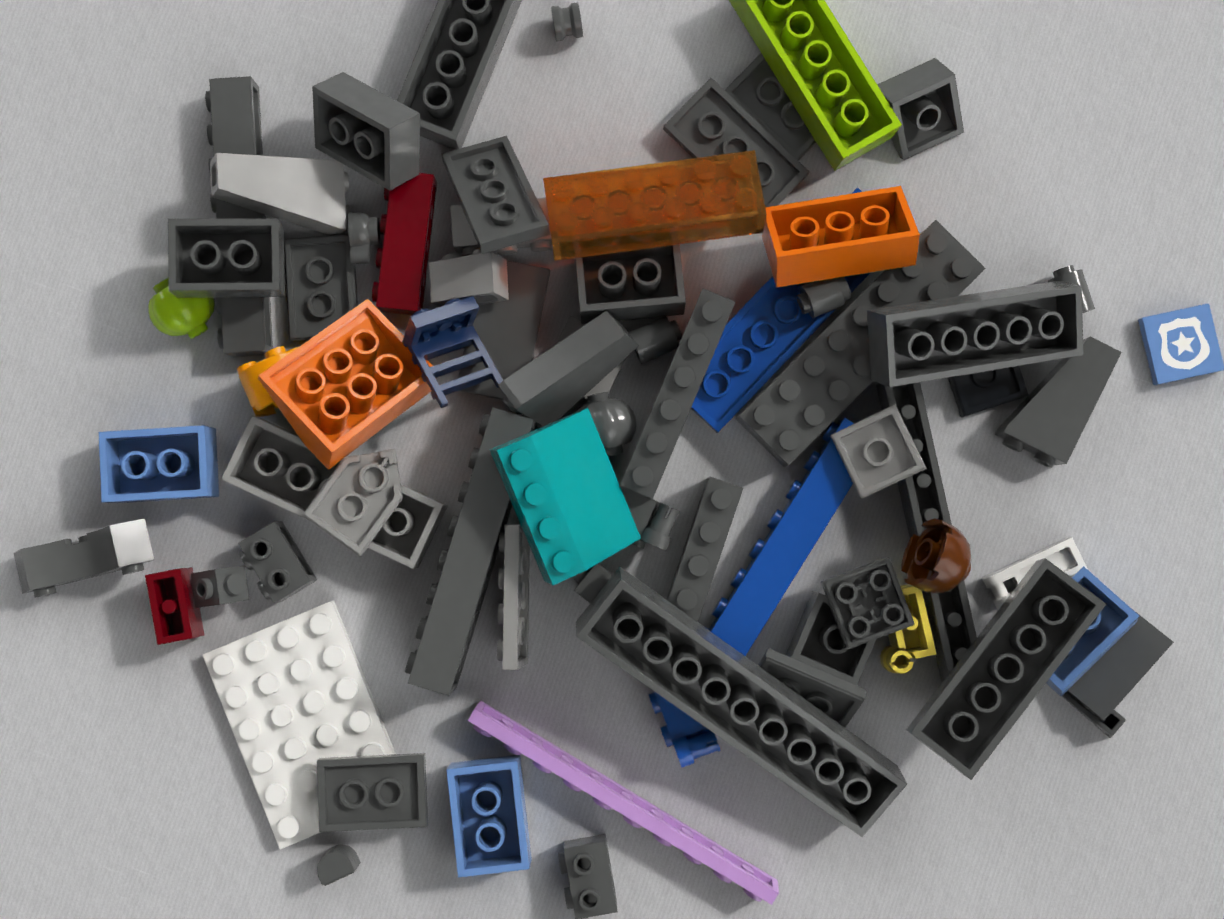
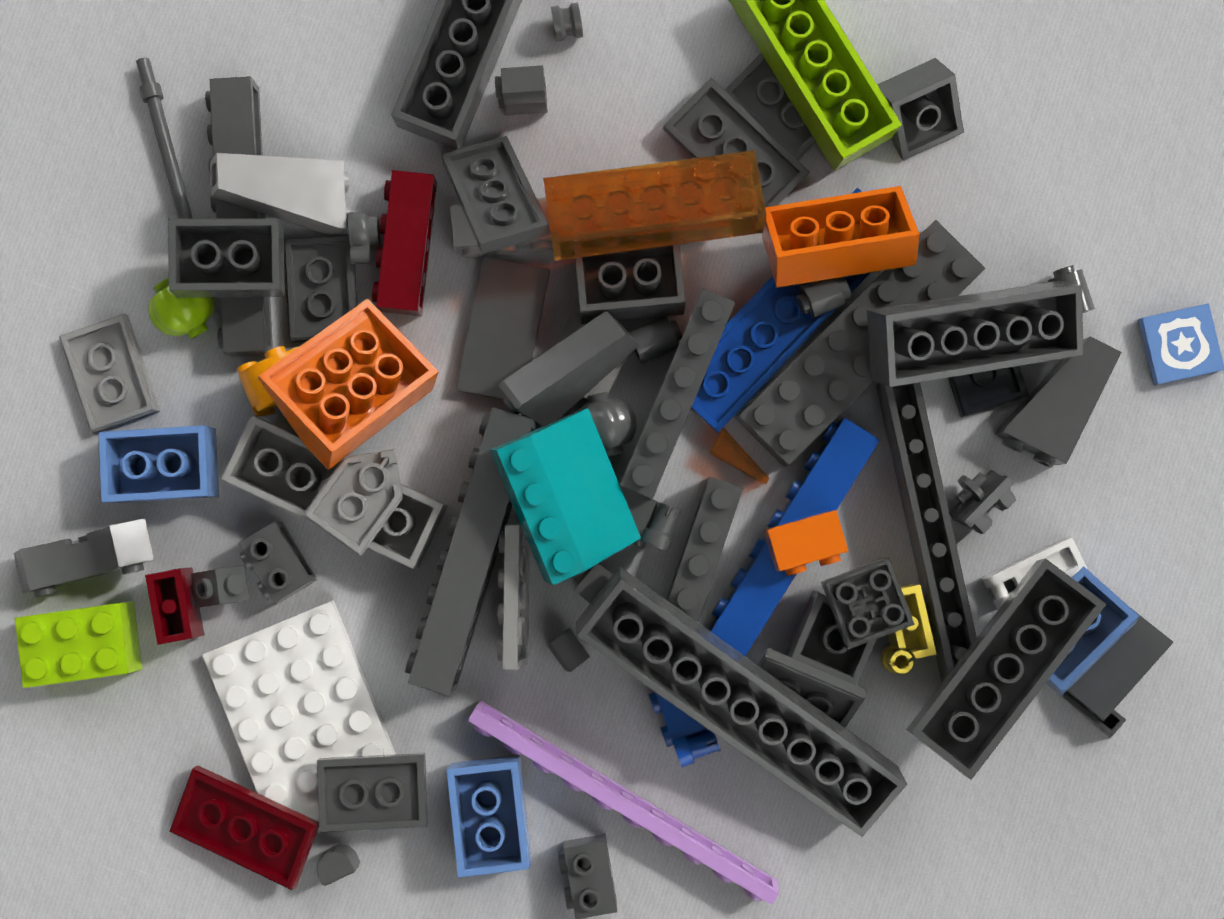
dark grey brick [312,72,420,190] -> none
dark blue plate [402,296,503,408] -> none
light grey brick [429,249,509,307] -> none
light grey tile [830,405,927,499] -> none
reddish brown cylinder [901,518,971,593] -> none
none -> lime brick [15,601,142,688]
none -> light grey tile [59,314,160,434]
none -> dark grey bar [136,58,193,219]
none -> dark red tile [169,765,319,890]
none -> dark grey brick [495,65,548,116]
none -> dark grey brick [548,628,590,672]
none -> clear orange piece [709,427,770,485]
none -> orange brick [764,510,849,576]
none -> dark grey hips [949,470,1016,534]

